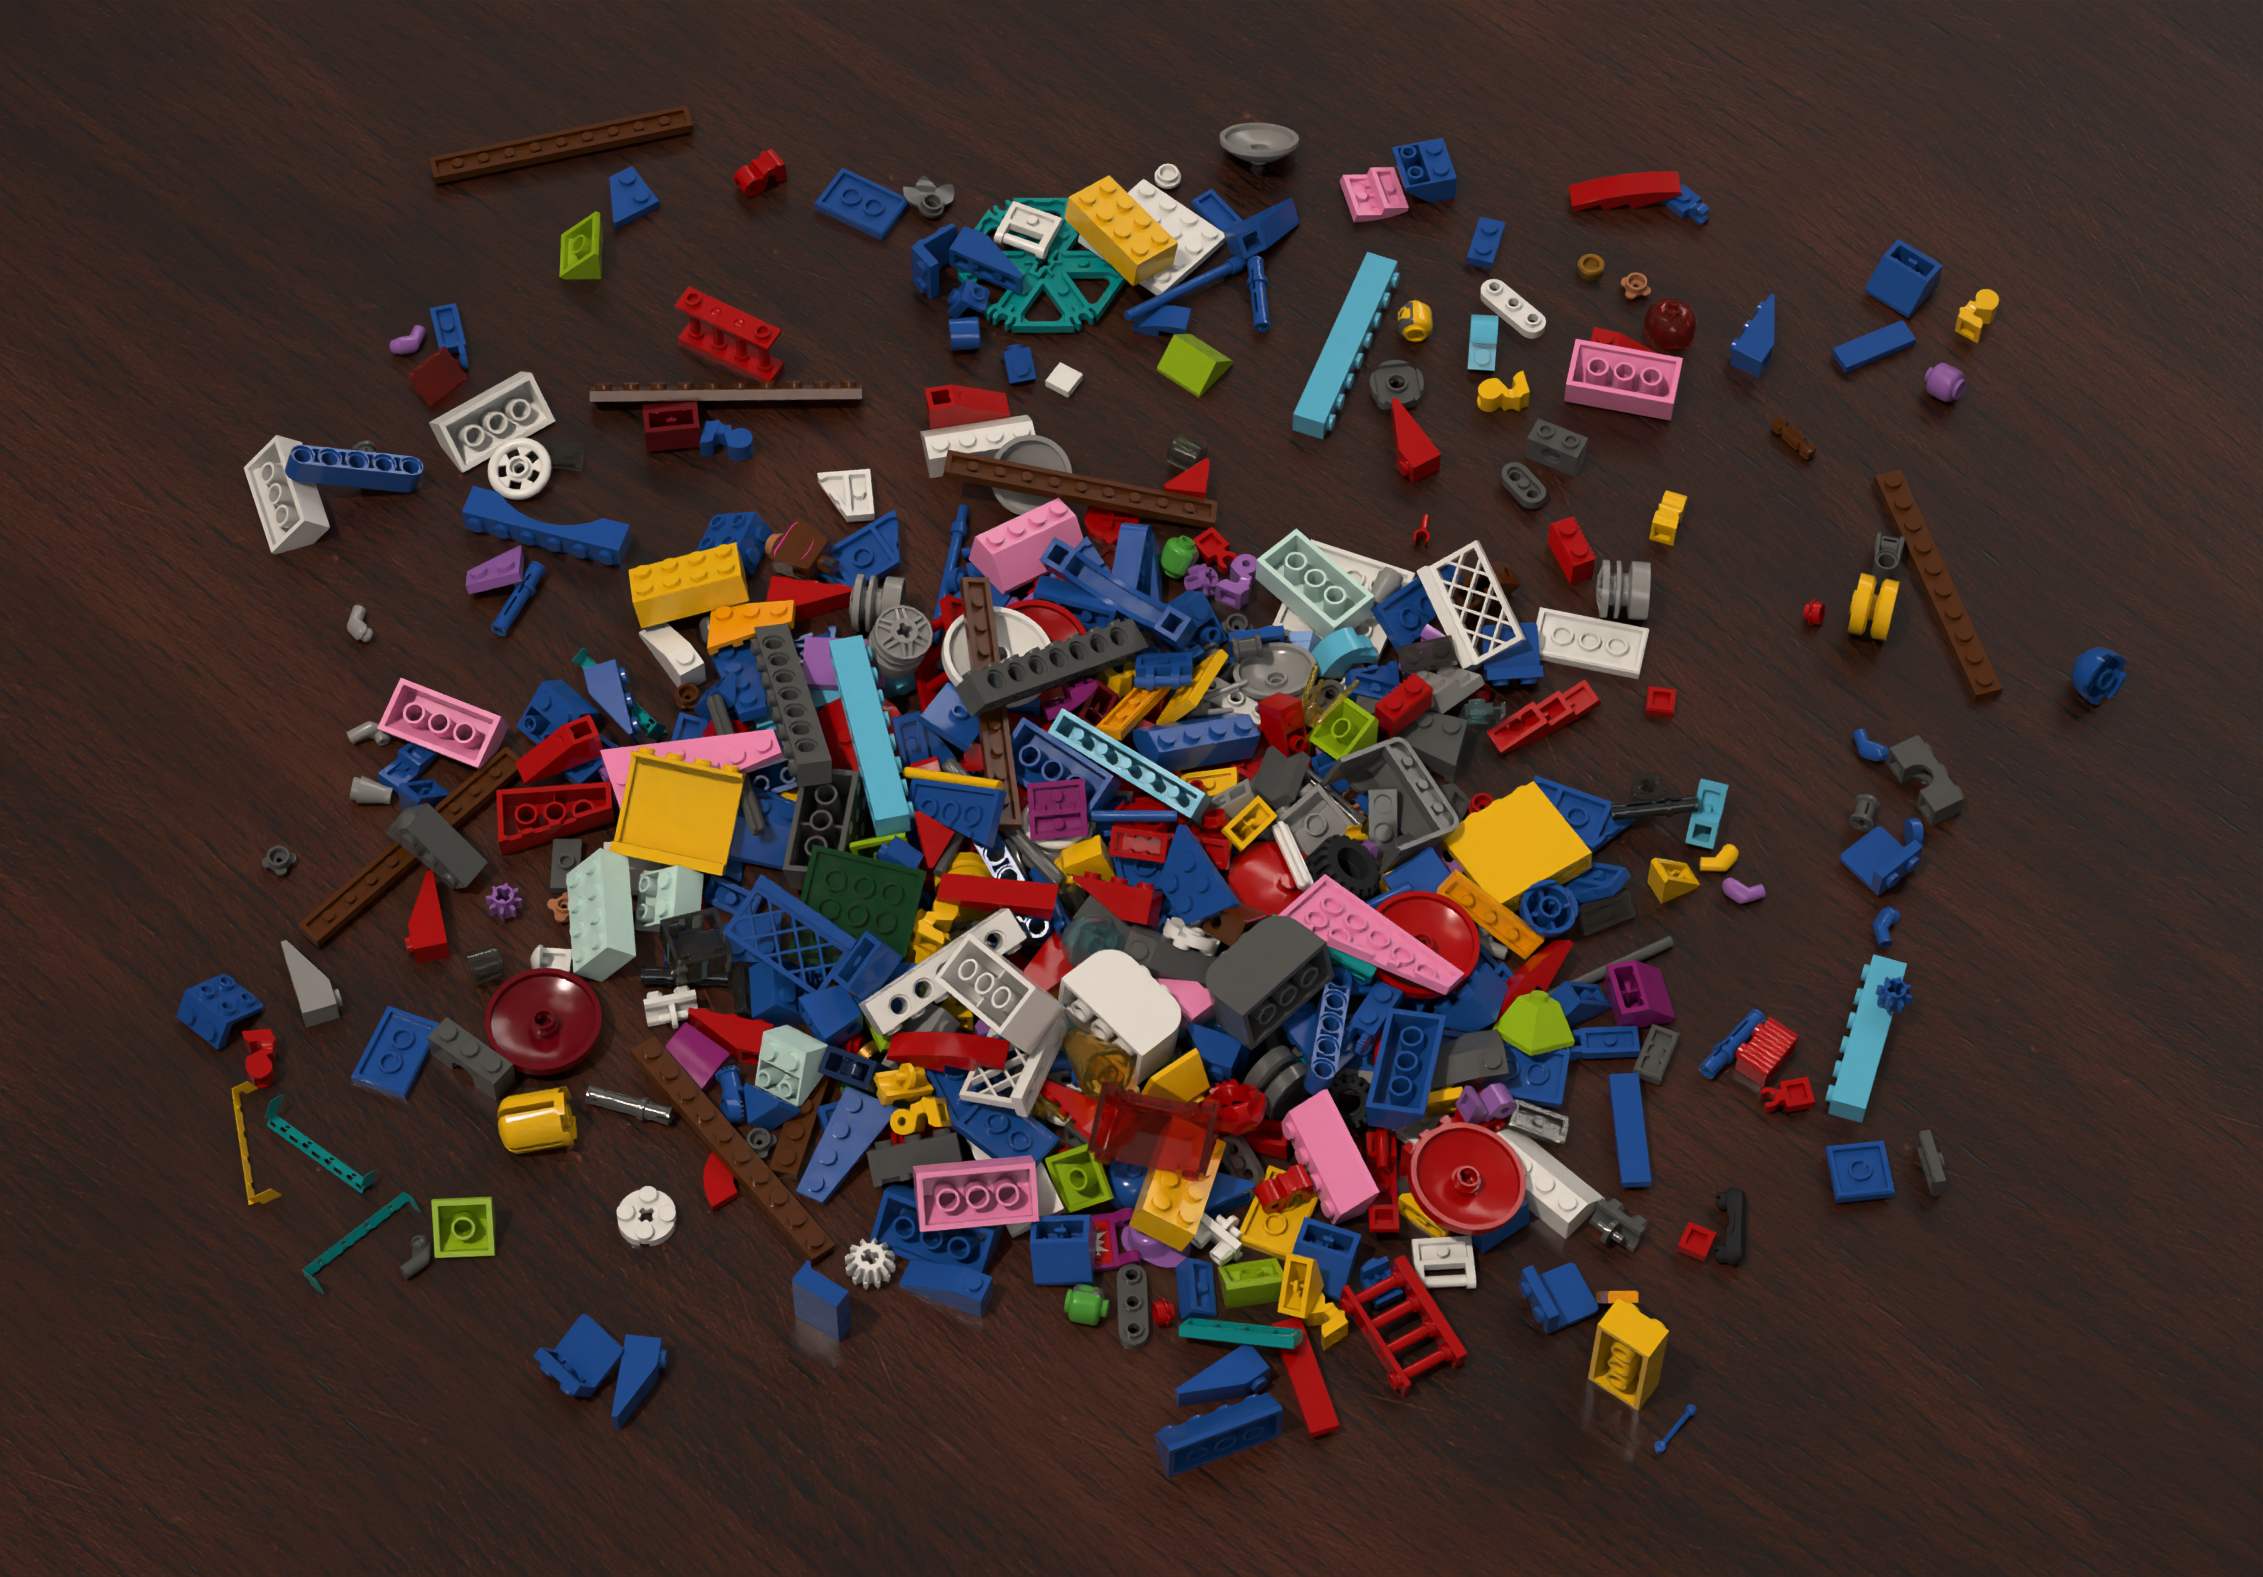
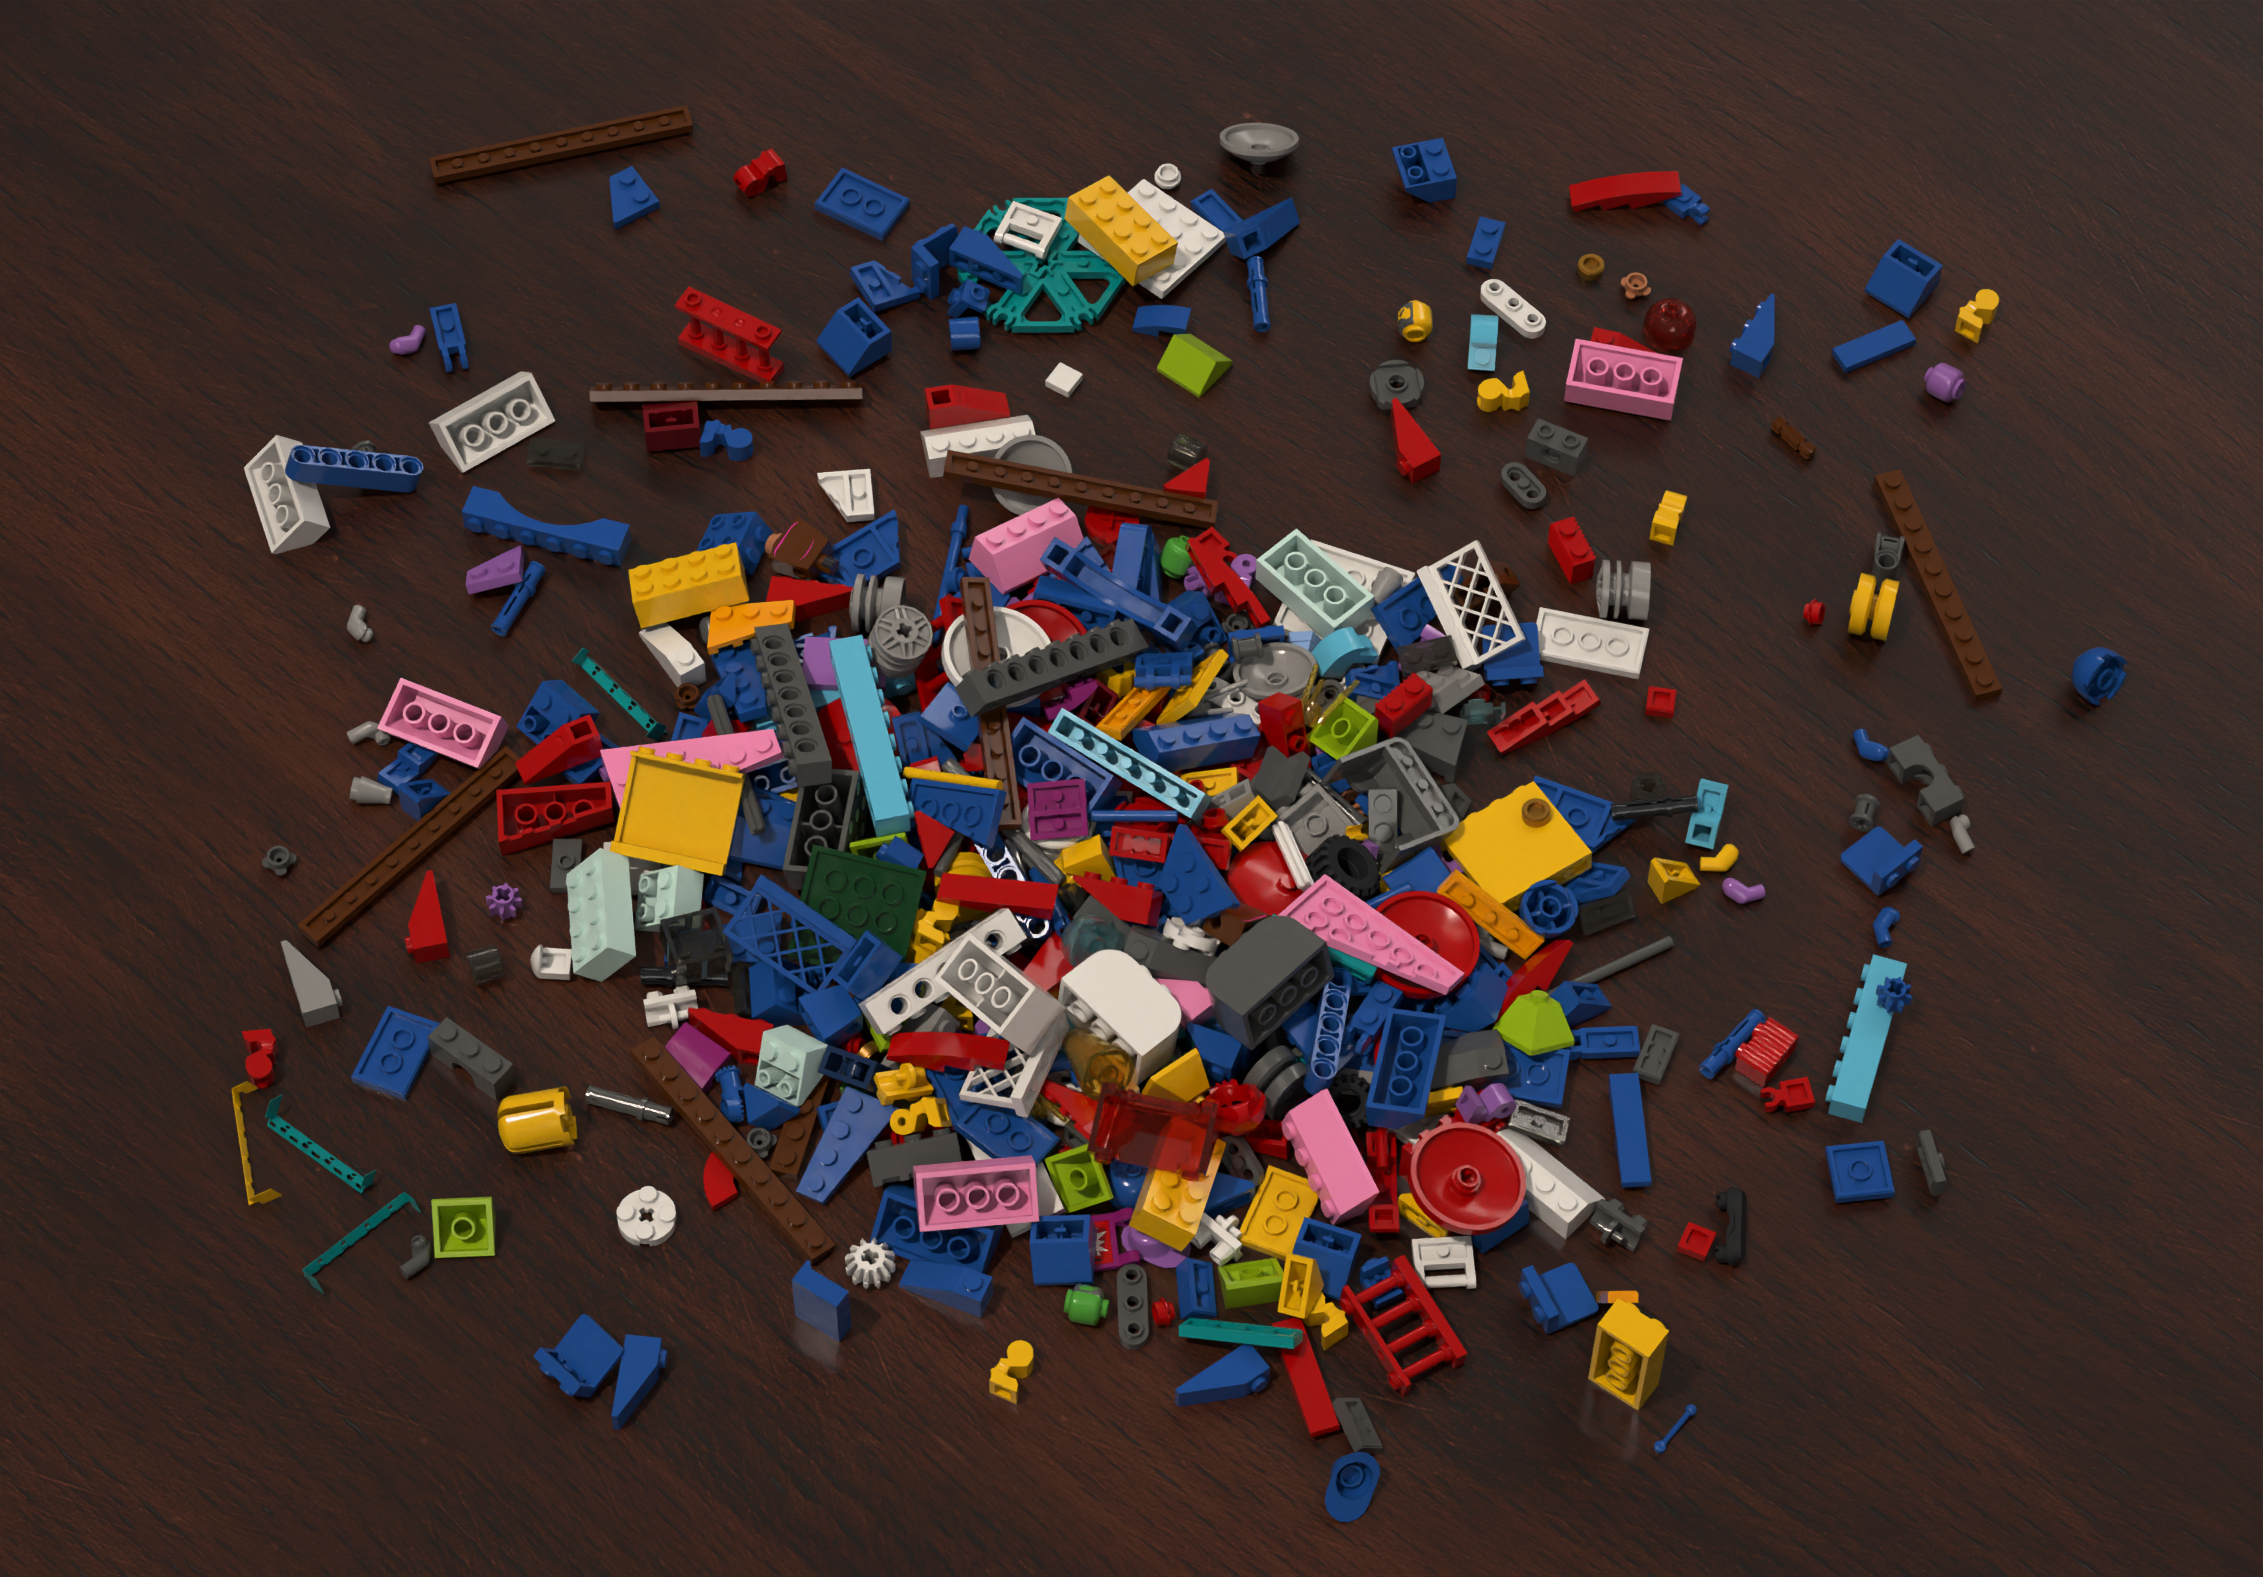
blue bracket [176,974,263,1050] -> none
dark grey wedge [385,803,488,889] -> none
clear red piece [408,346,468,408] -> none
dark red dish [484,968,603,1075] -> none
white plate [488,438,552,500] -> none
nougat plate [547,892,570,922] -> none
lime slope [559,211,603,279] -> none
blue slope [583,659,642,745] -> none
dark grey plate [903,175,955,218] -> none
blue bracket [1001,344,1036,384] -> none
blue bar [1124,253,1258,321] -> none
blue slope [1155,1392,1283,1478] -> none
red leg [1254,1163,1314,1214] -> none
medium azure brick [1292,252,1400,439] -> none
bright pink slope [1339,167,1409,222] -> none
red hand [1413,514,1430,547] -> none
red plate [1468,793,1494,814] -> none
magenta slope [1604,960,1676,1028] -> none
blue tile [1903,818,1924,845] -> none
none -> blue slope [816,297,892,377]
none -> blue wing [849,260,921,312]
none -> yellow leg [989,1340,1034,1404]
none -> red slope [1185,538,1271,629]
none -> blue piece [1325,1452,1380,1522]
none -> dark grey plate [1332,1397,1383,1454]
none -> pearl gold tile [1522,798,1550,828]
none -> light grey arm [1950,814,1975,854]

